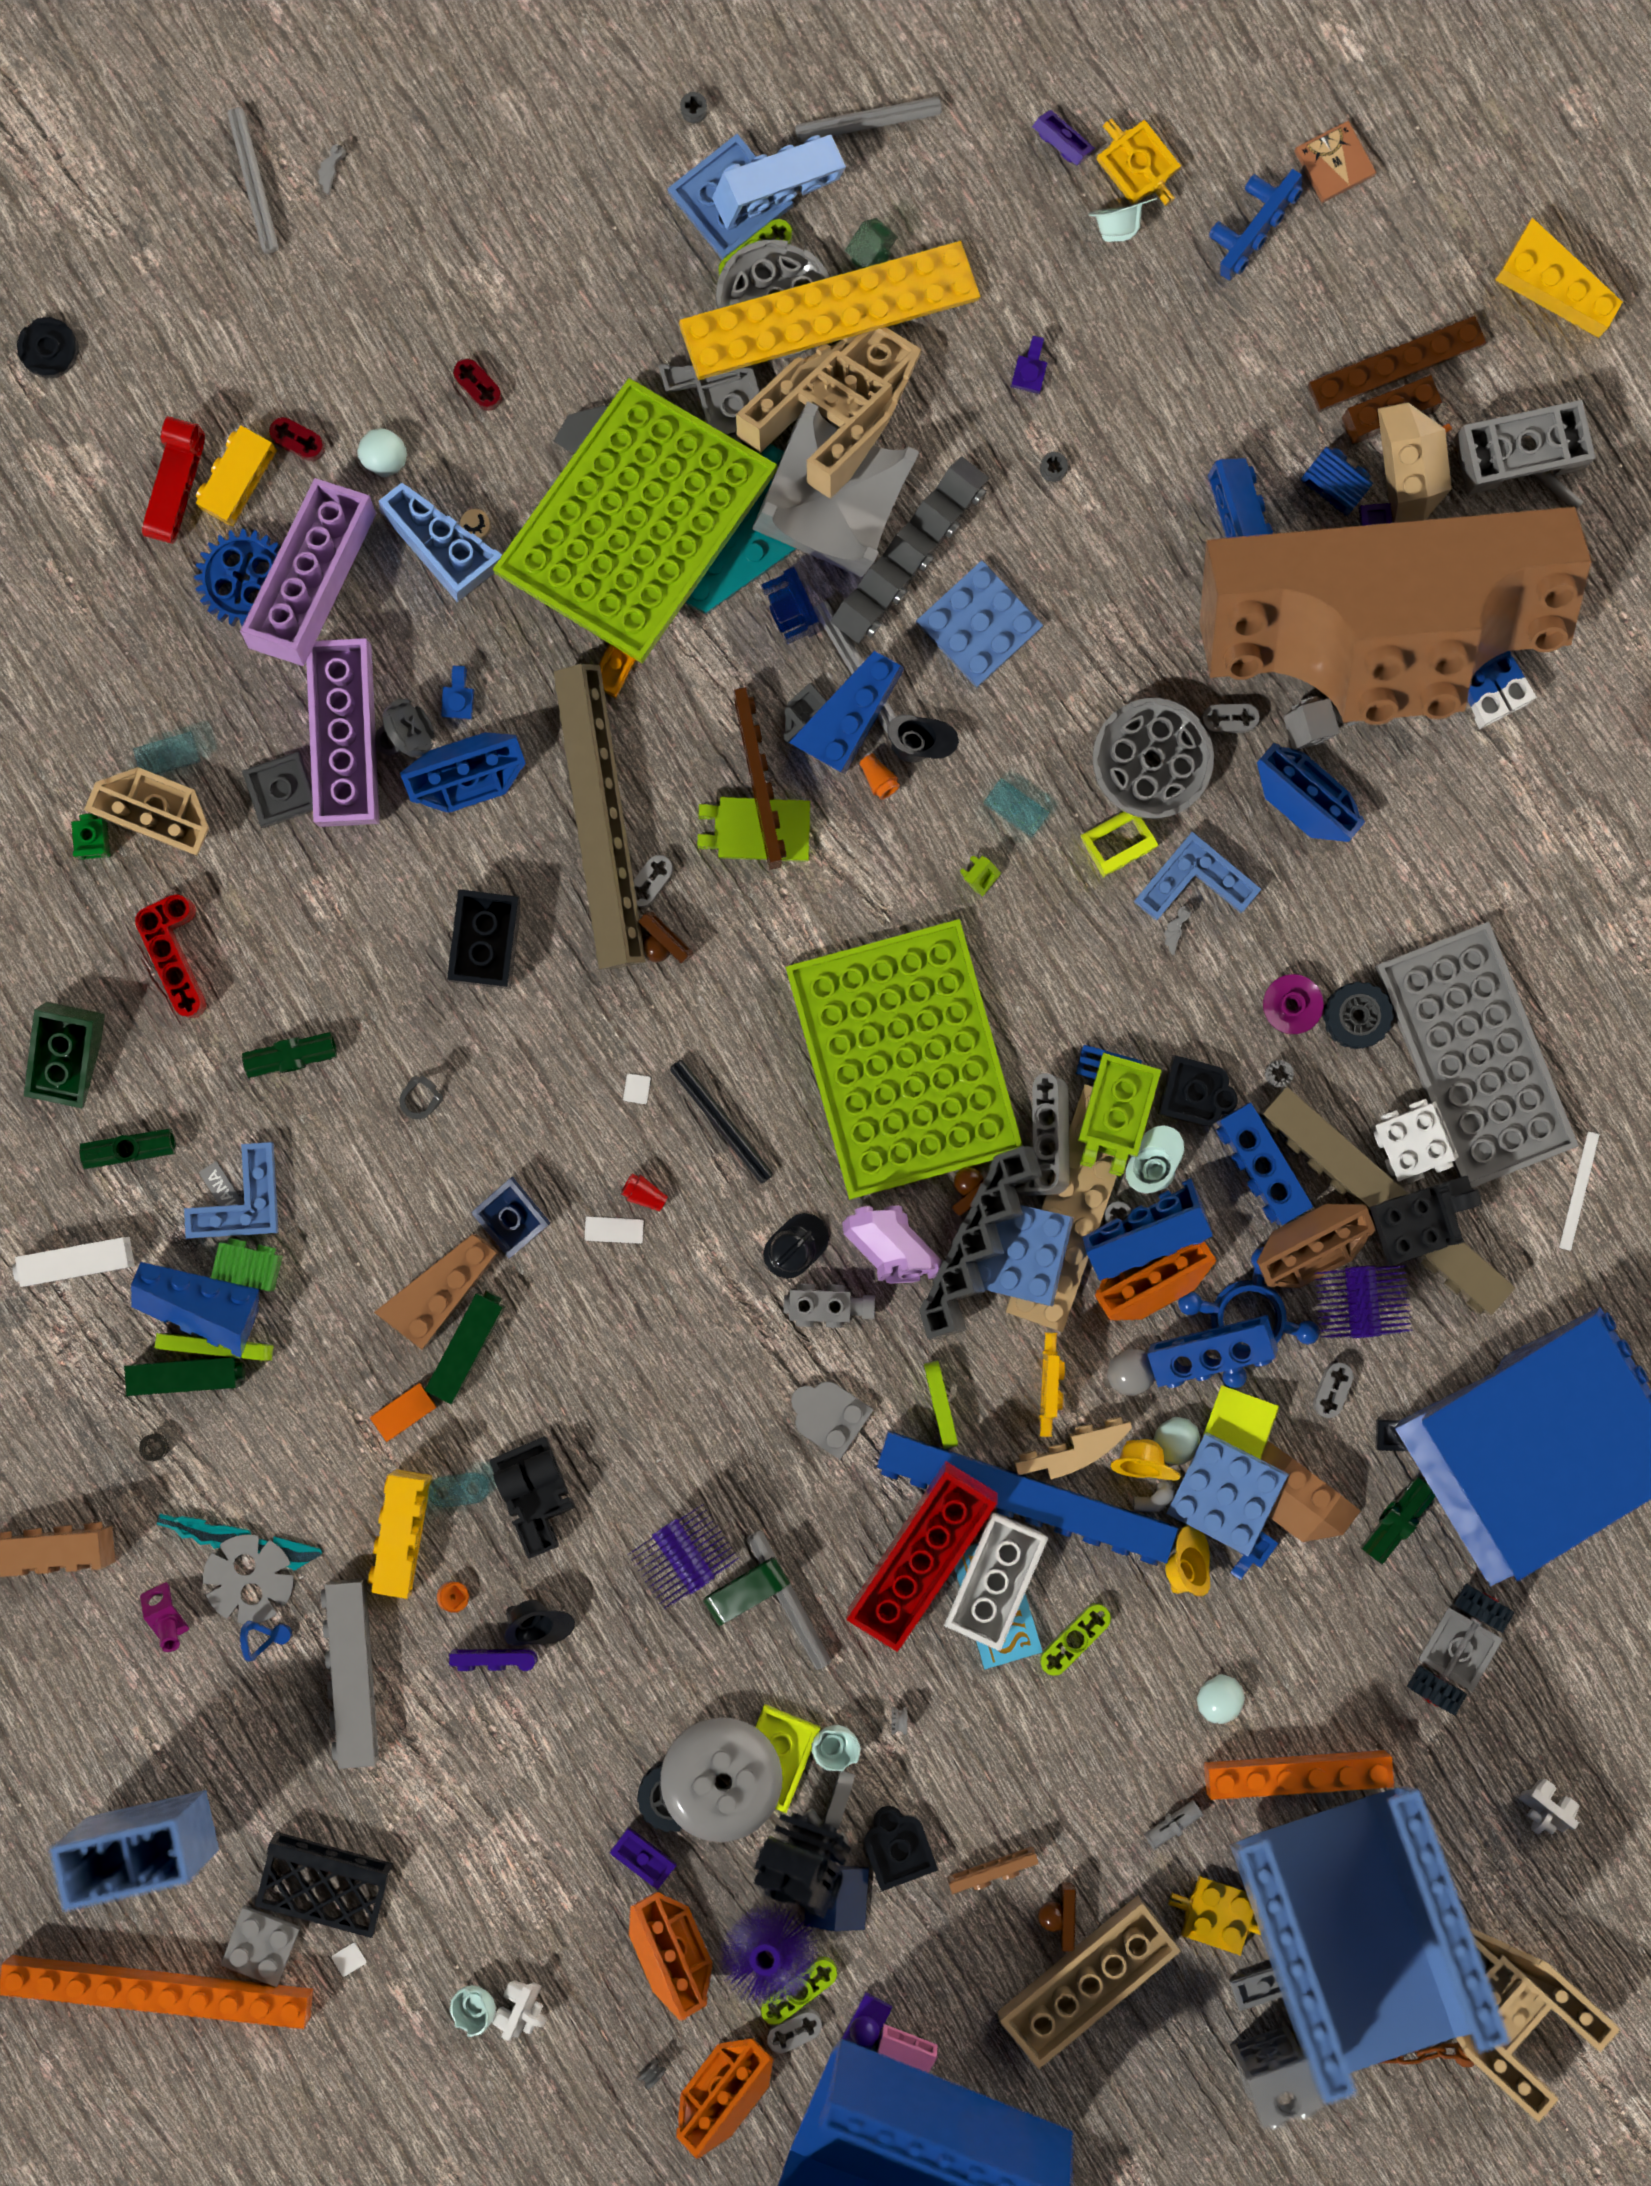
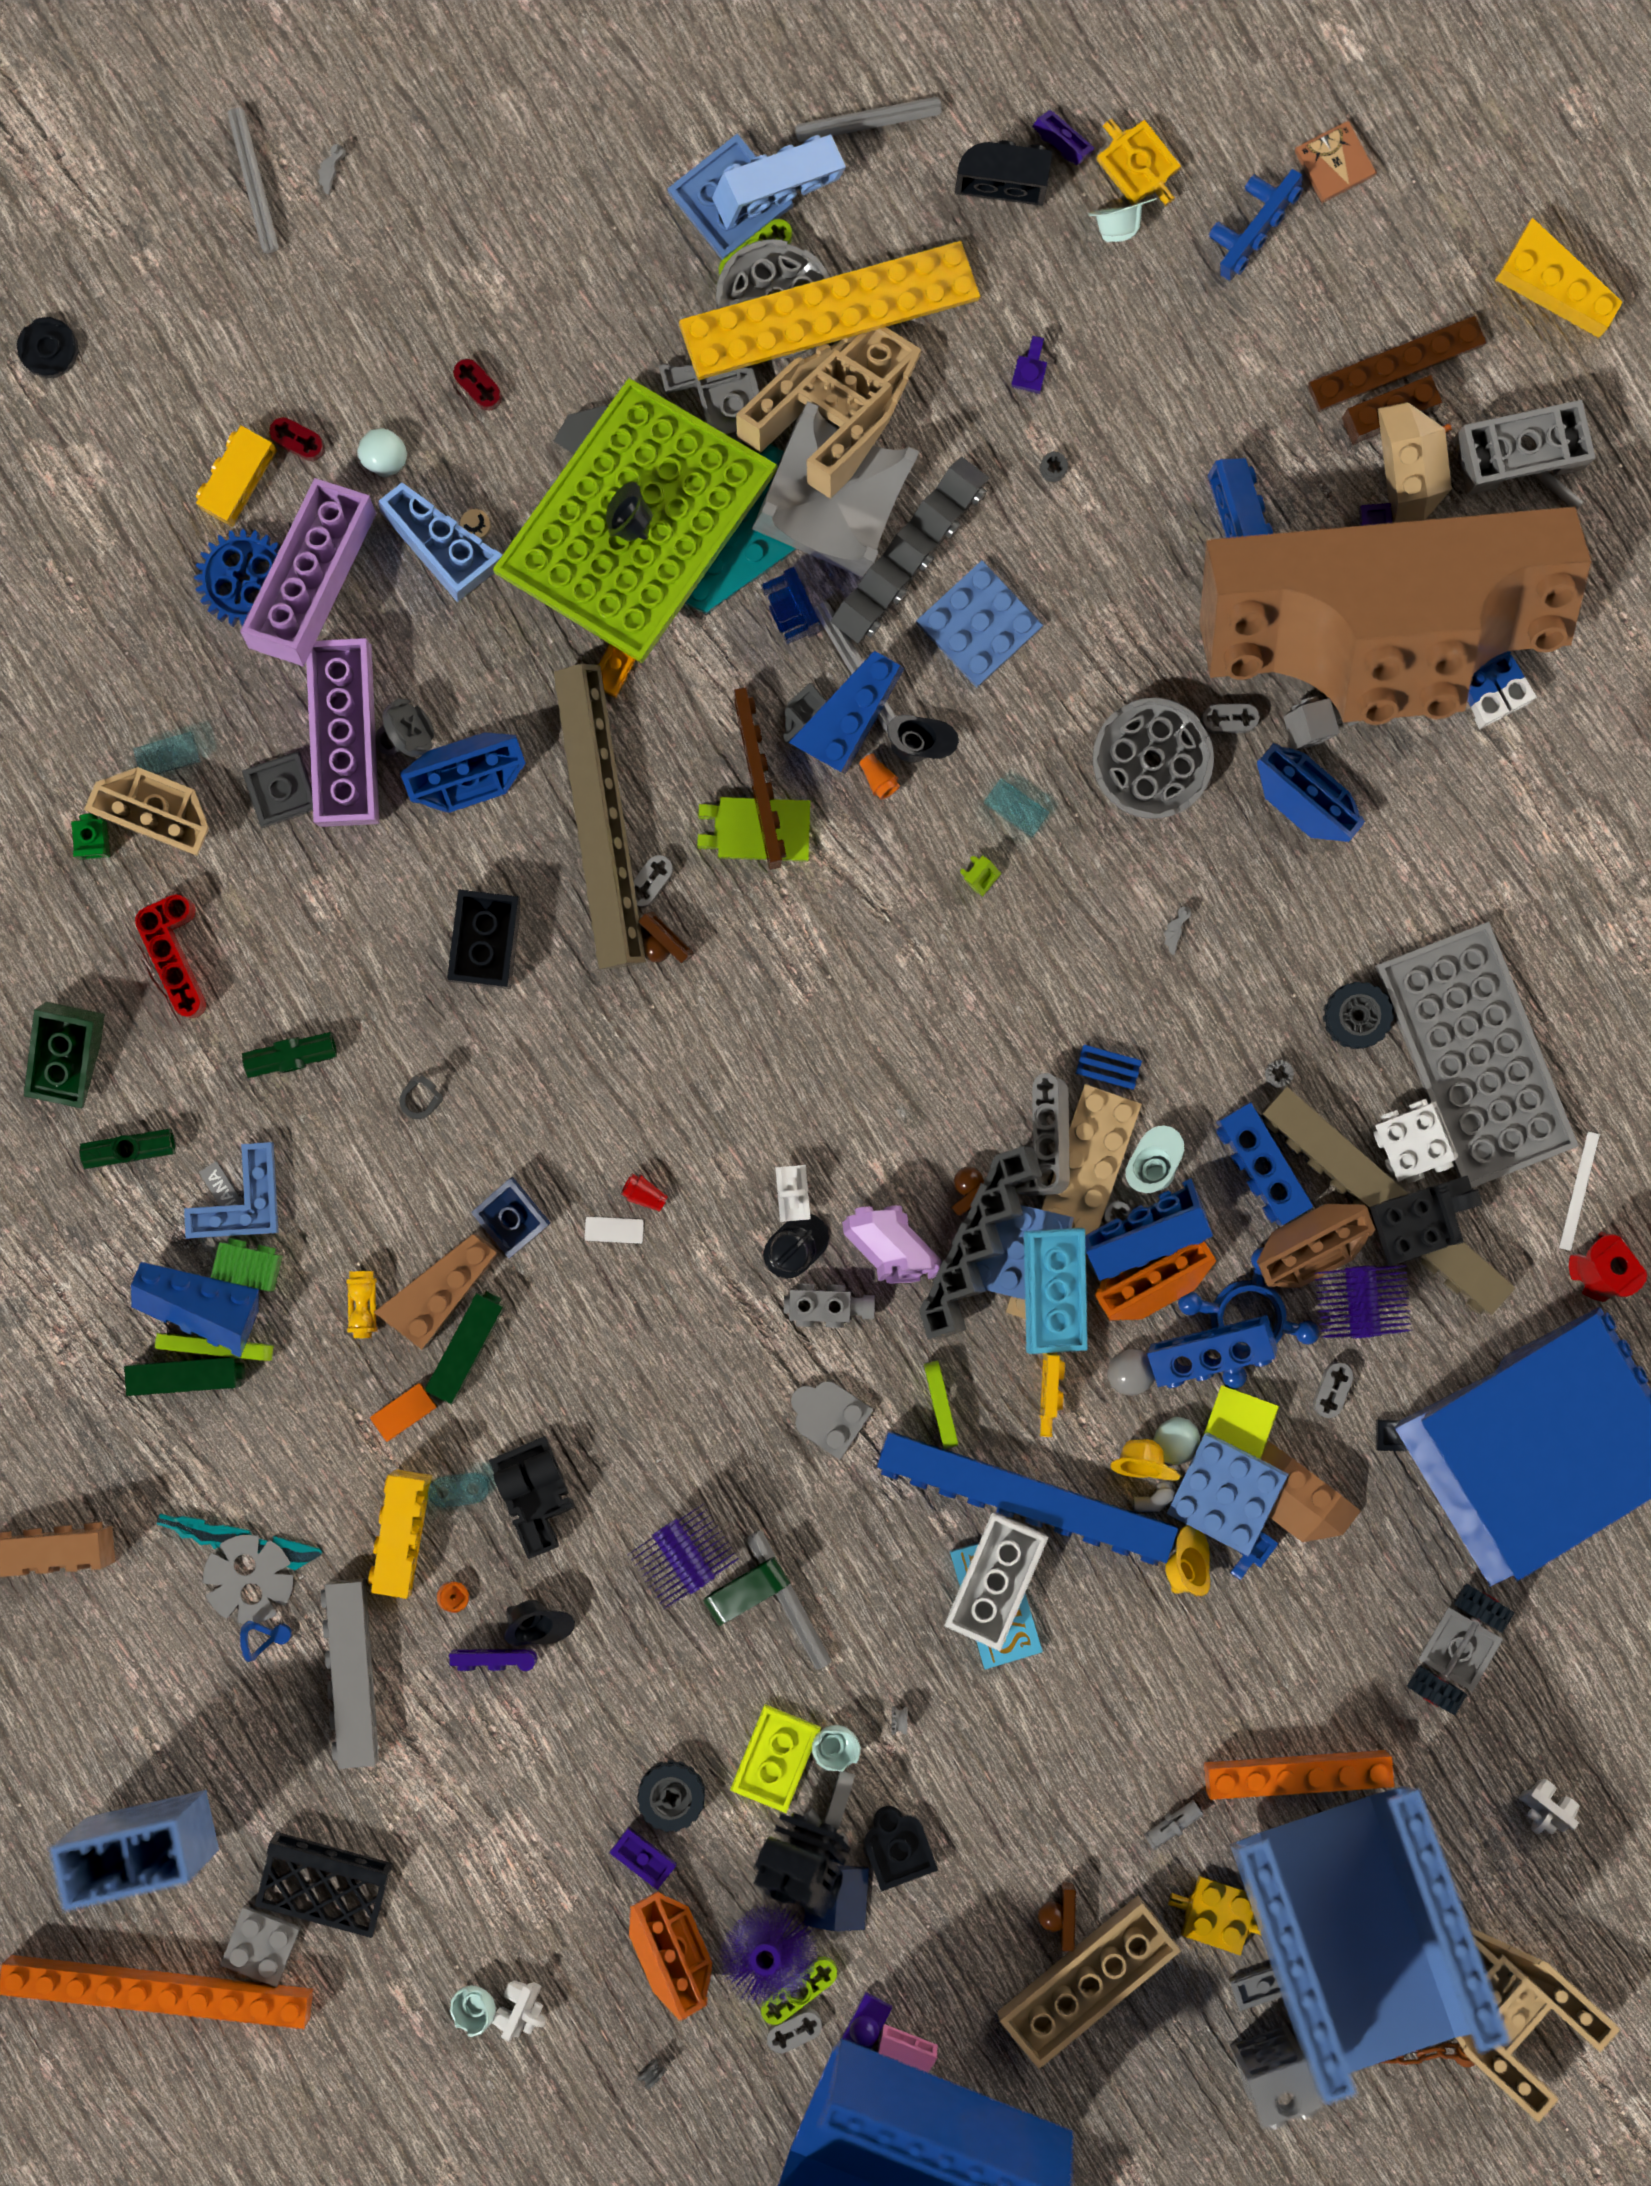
white brick [12,1237,135,1287] -> none
clear smoke bush [139,1433,169,1462] -> none
magenta bracket [140,1582,189,1652] -> none
red beam [142,416,205,544] -> none
white sticker [331,1943,366,1977] -> none
blue plate [441,665,474,720] -> none
white sticker [623,1074,651,1104] -> none
light grey brick [660,1717,782,1842] -> none
black axle [670,1060,773,1183] -> none
orange wedge [676,2038,773,2159] -> none
dark grey bush [680,92,707,123] -> none
lime plate [785,919,1023,1200] -> none
clear green brick [844,218,898,268] -> none
red brick [846,1461,997,1652] -> none
medium nougat plate [947,1846,1039,1894] -> none
tan slope [1013,1416,1132,1480] -> none
lime beam [1040,1603,1111,1676] -> none
lime tile [1078,1053,1161,1176] -> none
neon yellow tile [1080,811,1159,877] -> none
medium blue plate [1133,832,1262,921] -> none
black plate [1158,1055,1238,1125] -> none
light aqua hair [1197,1674,1245,1724] -> none
magenta dish [1263,974,1324,1035] -> none
blue brick [1301,446,1374,517] -> none
dark green piece [1360,1476,1436,1565] -> none
none -> yellow piece [346,1271,378,1338]
none -> black piece [606,482,653,541]
none -> white hips [775,1165,811,1222]
none -> black brick [955,140,1052,206]
none -> medium azure tile [1024,1228,1087,1354]
none -> red piece [1569,1232,1647,1302]

